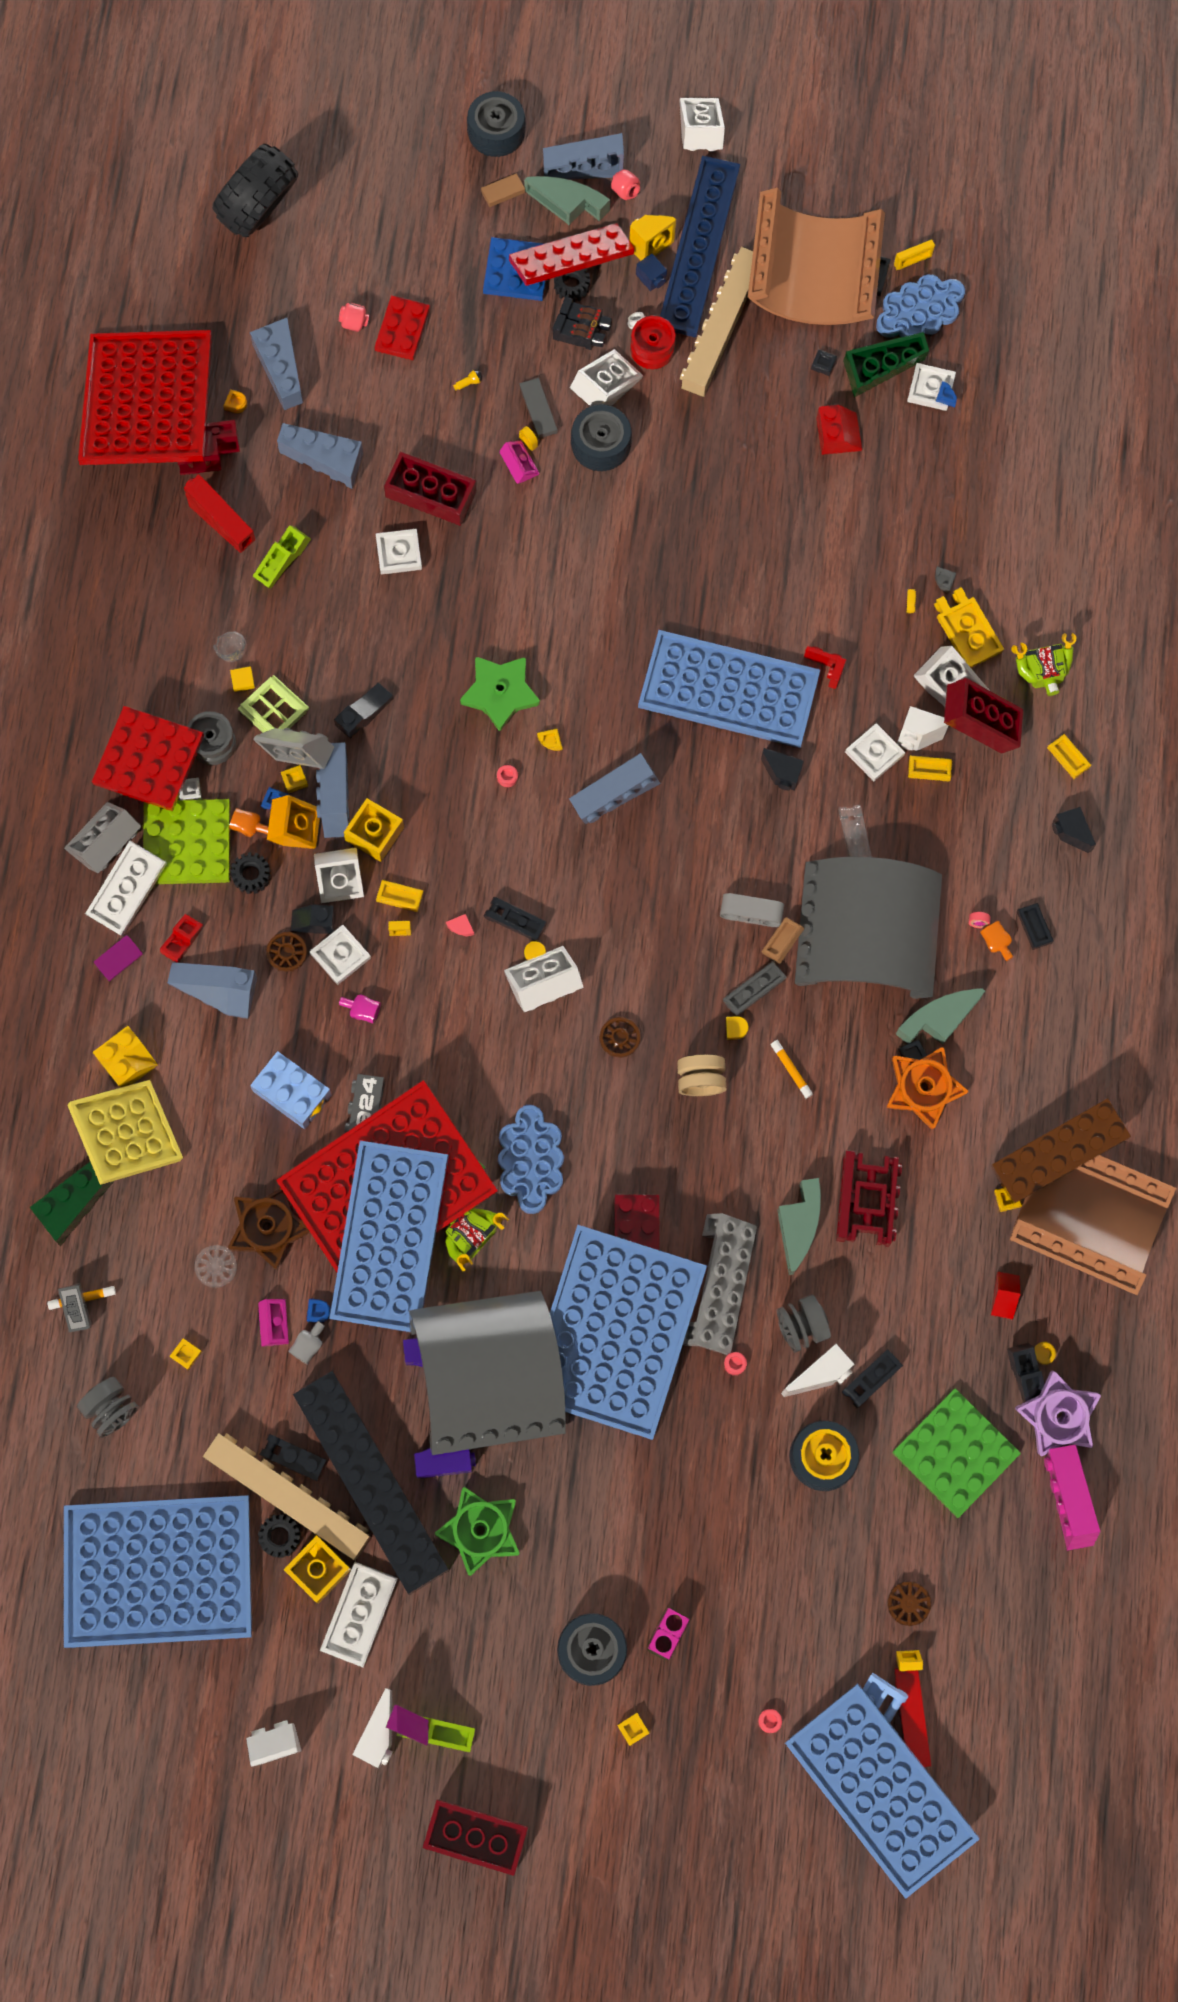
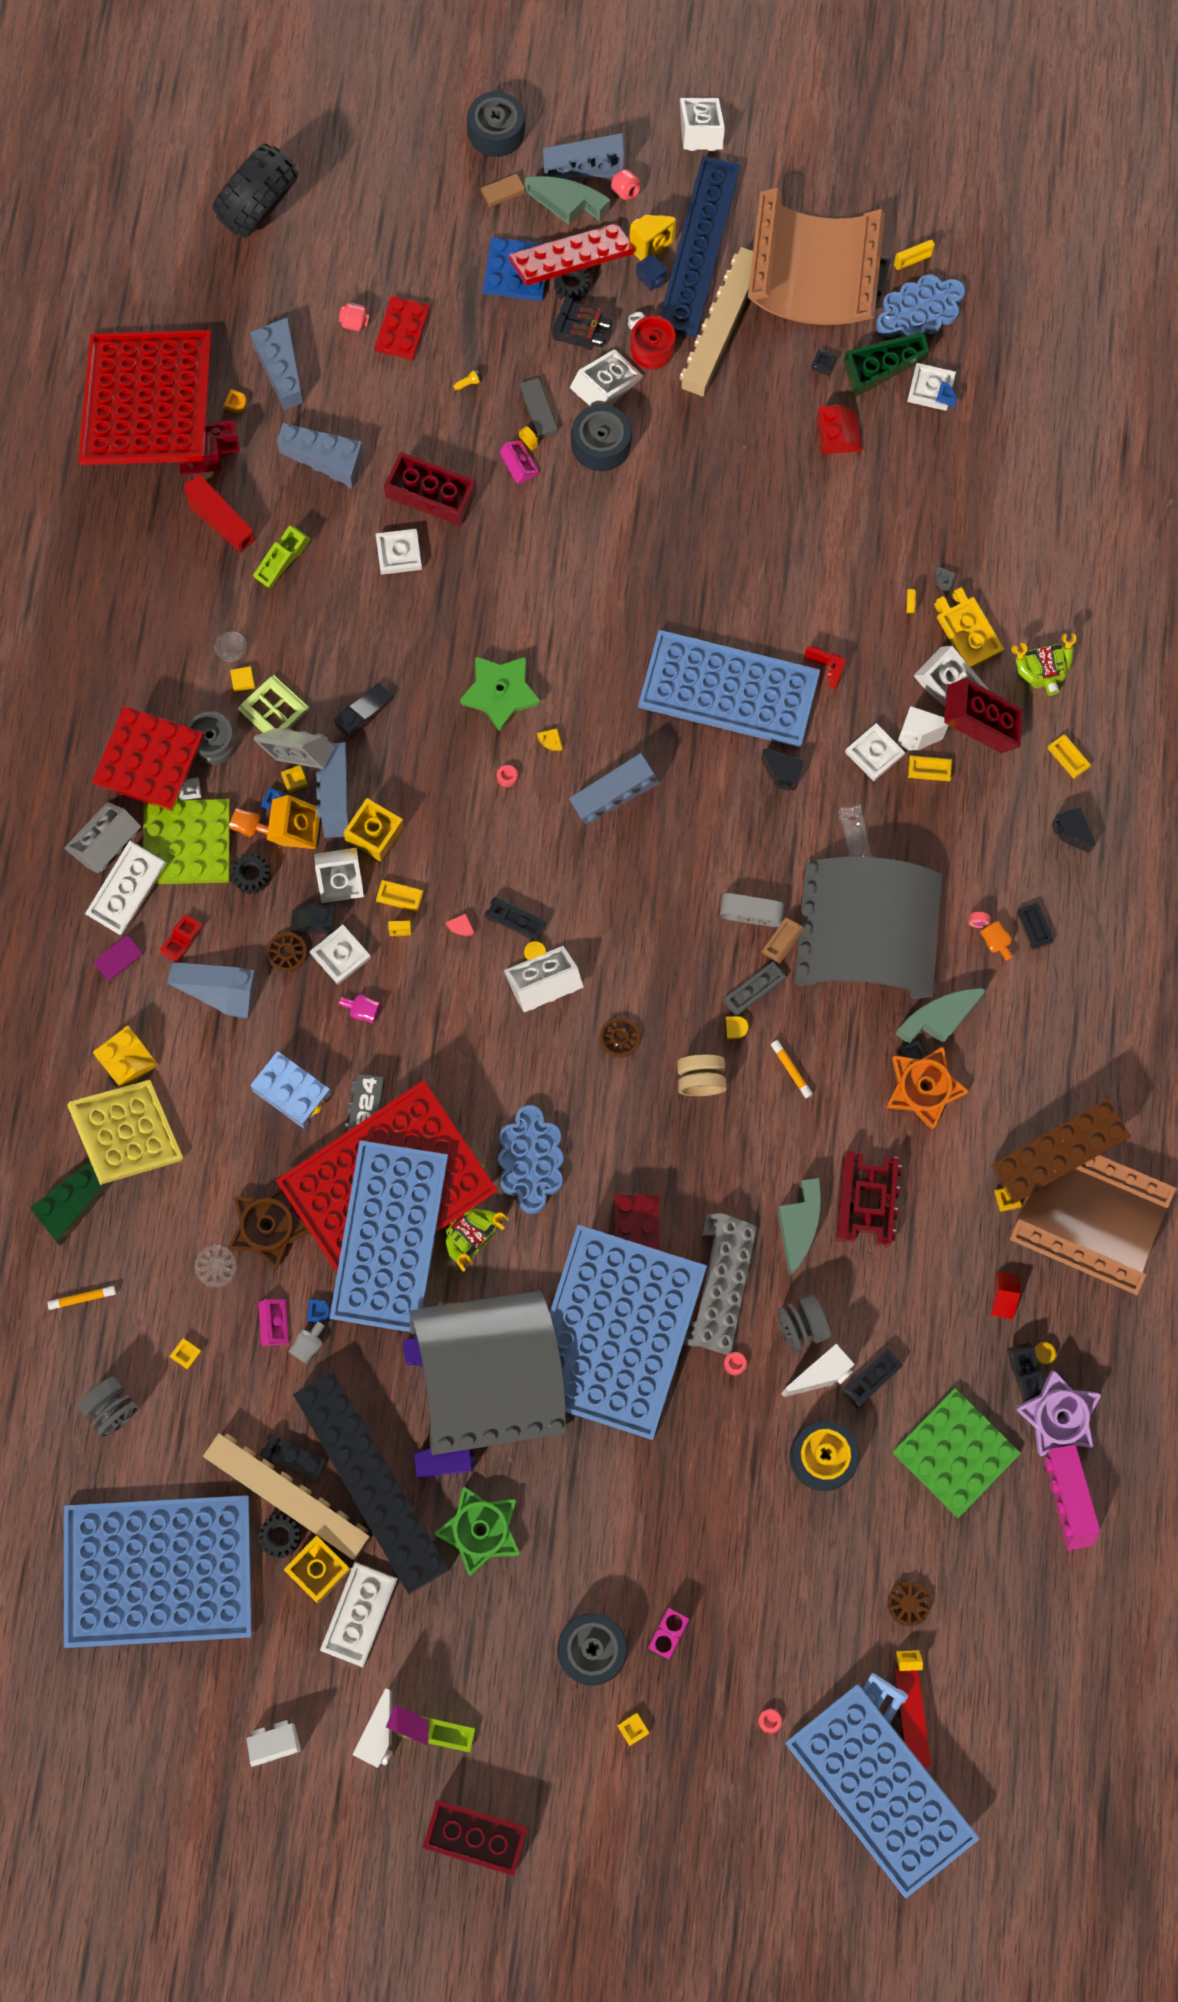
slope [58,1283,92,1332] -> none

